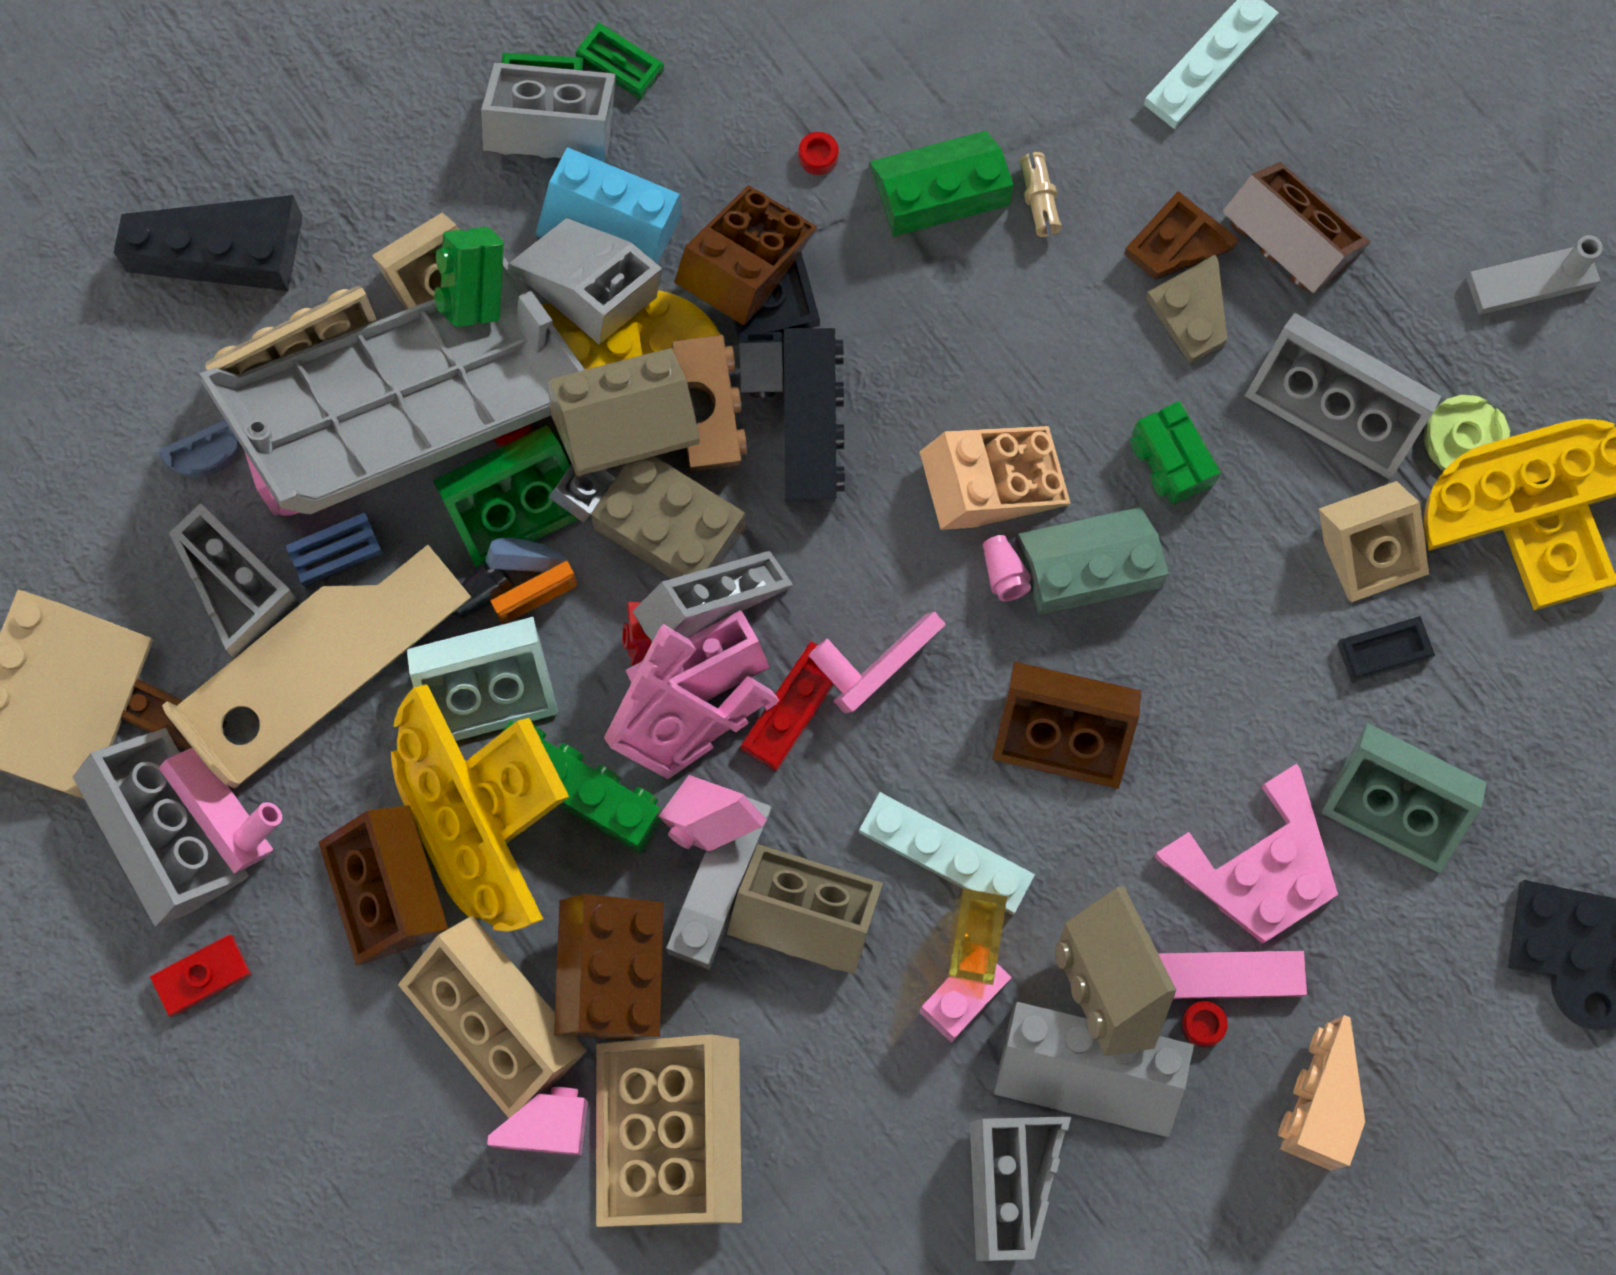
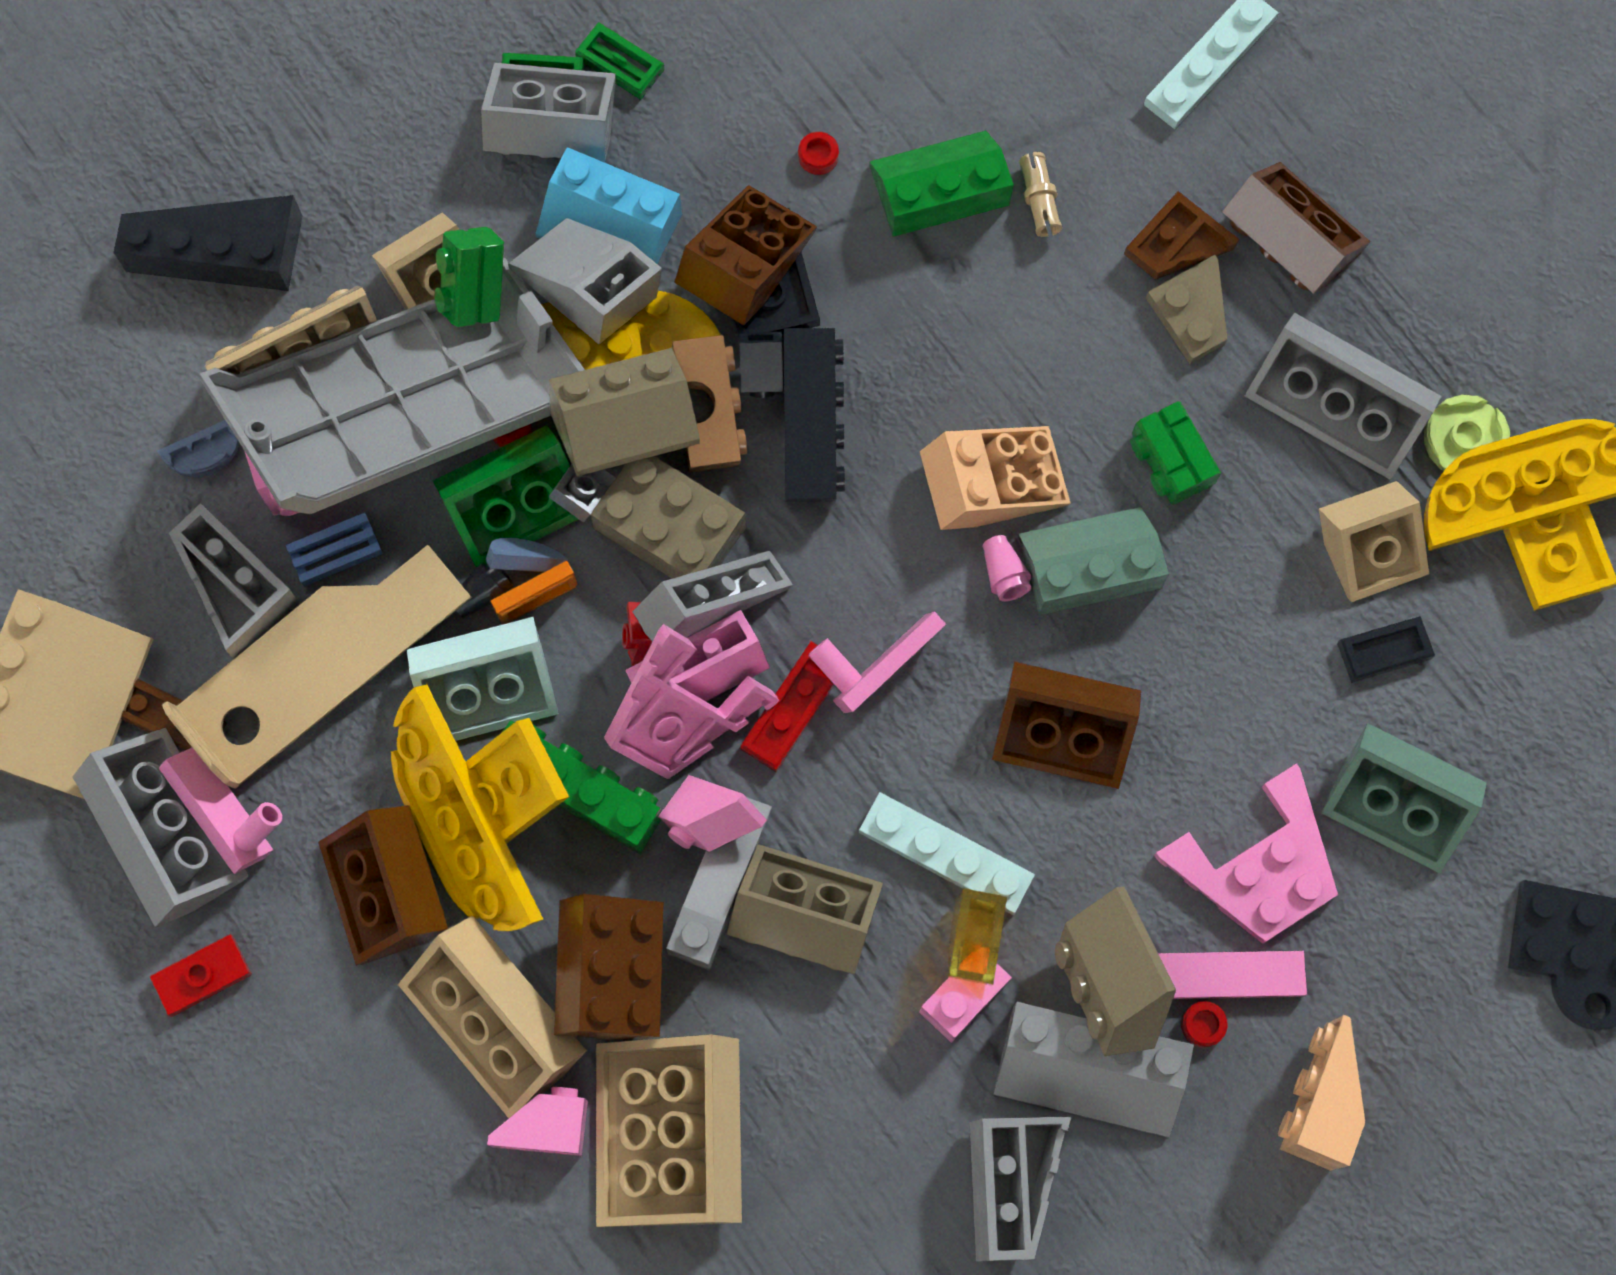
light grey piece [1466,235,1602,315] -> none

